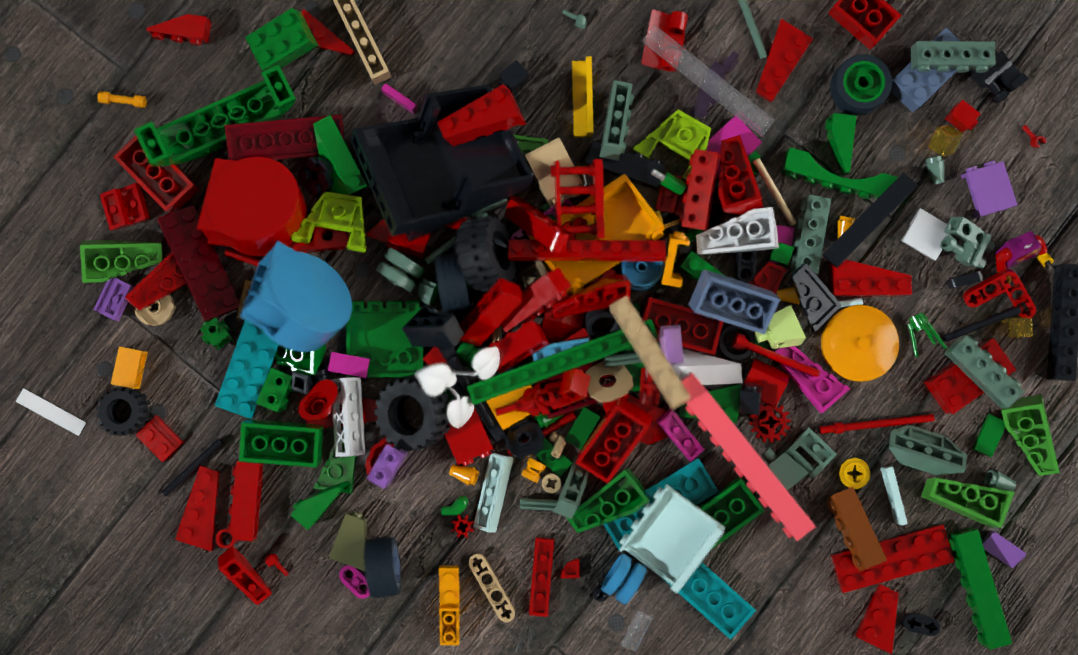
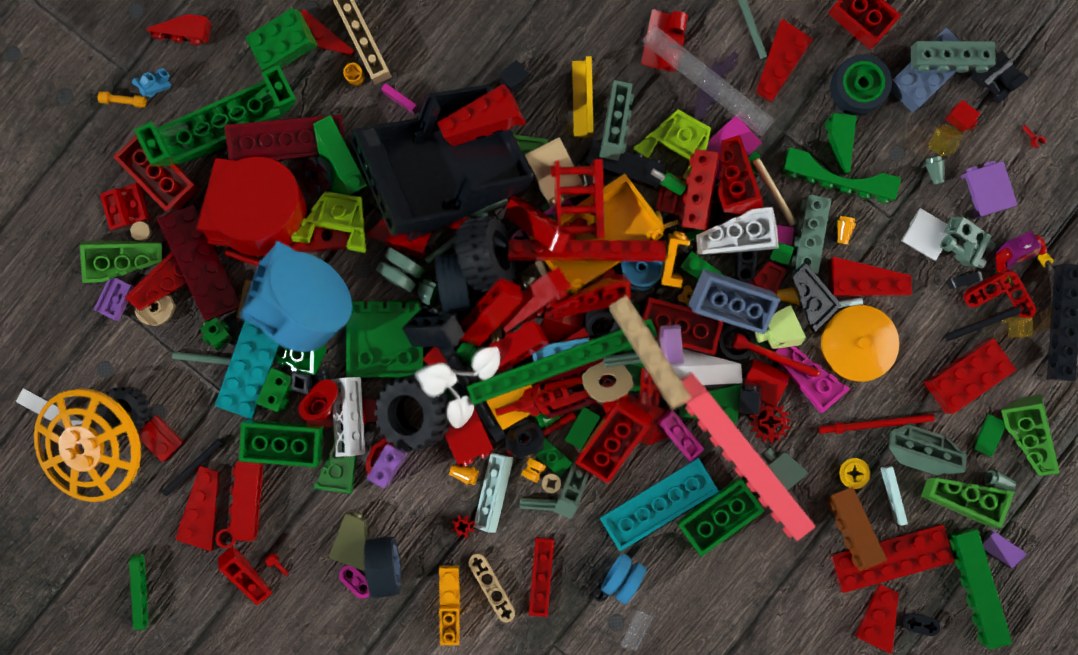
light orange panel [111,346,148,389] -> none
green slope [291,481,348,530] -> none
dark pink tile [328,352,370,378] -> none
green arm [441,496,468,516] -> none
tan arm [549,432,566,458] -> none
red brick [559,368,591,401] -> none
red tile [561,558,580,579] -> none
sand green hand [562,9,587,29] -> none
green wedge [566,469,650,533] -> none
light aqua panel [619,485,725,593] -> none
teal plate [656,561,756,640] -> none
sand green plate [784,427,837,479] -> none
black tile [823,173,918,268] -> none
green plant [907,312,948,357] -> none
sand green brick [944,336,1024,408] -> none
none -> light orange dish [34,388,141,502]
none -> green beam [129,554,148,630]
none -> tan tile [130,221,152,241]
none -> dark azure hips [132,68,172,98]
none -> sand green bar [172,351,231,365]
none -> light orange wheel [343,63,365,86]
none -> light orange plate [678,285,694,308]

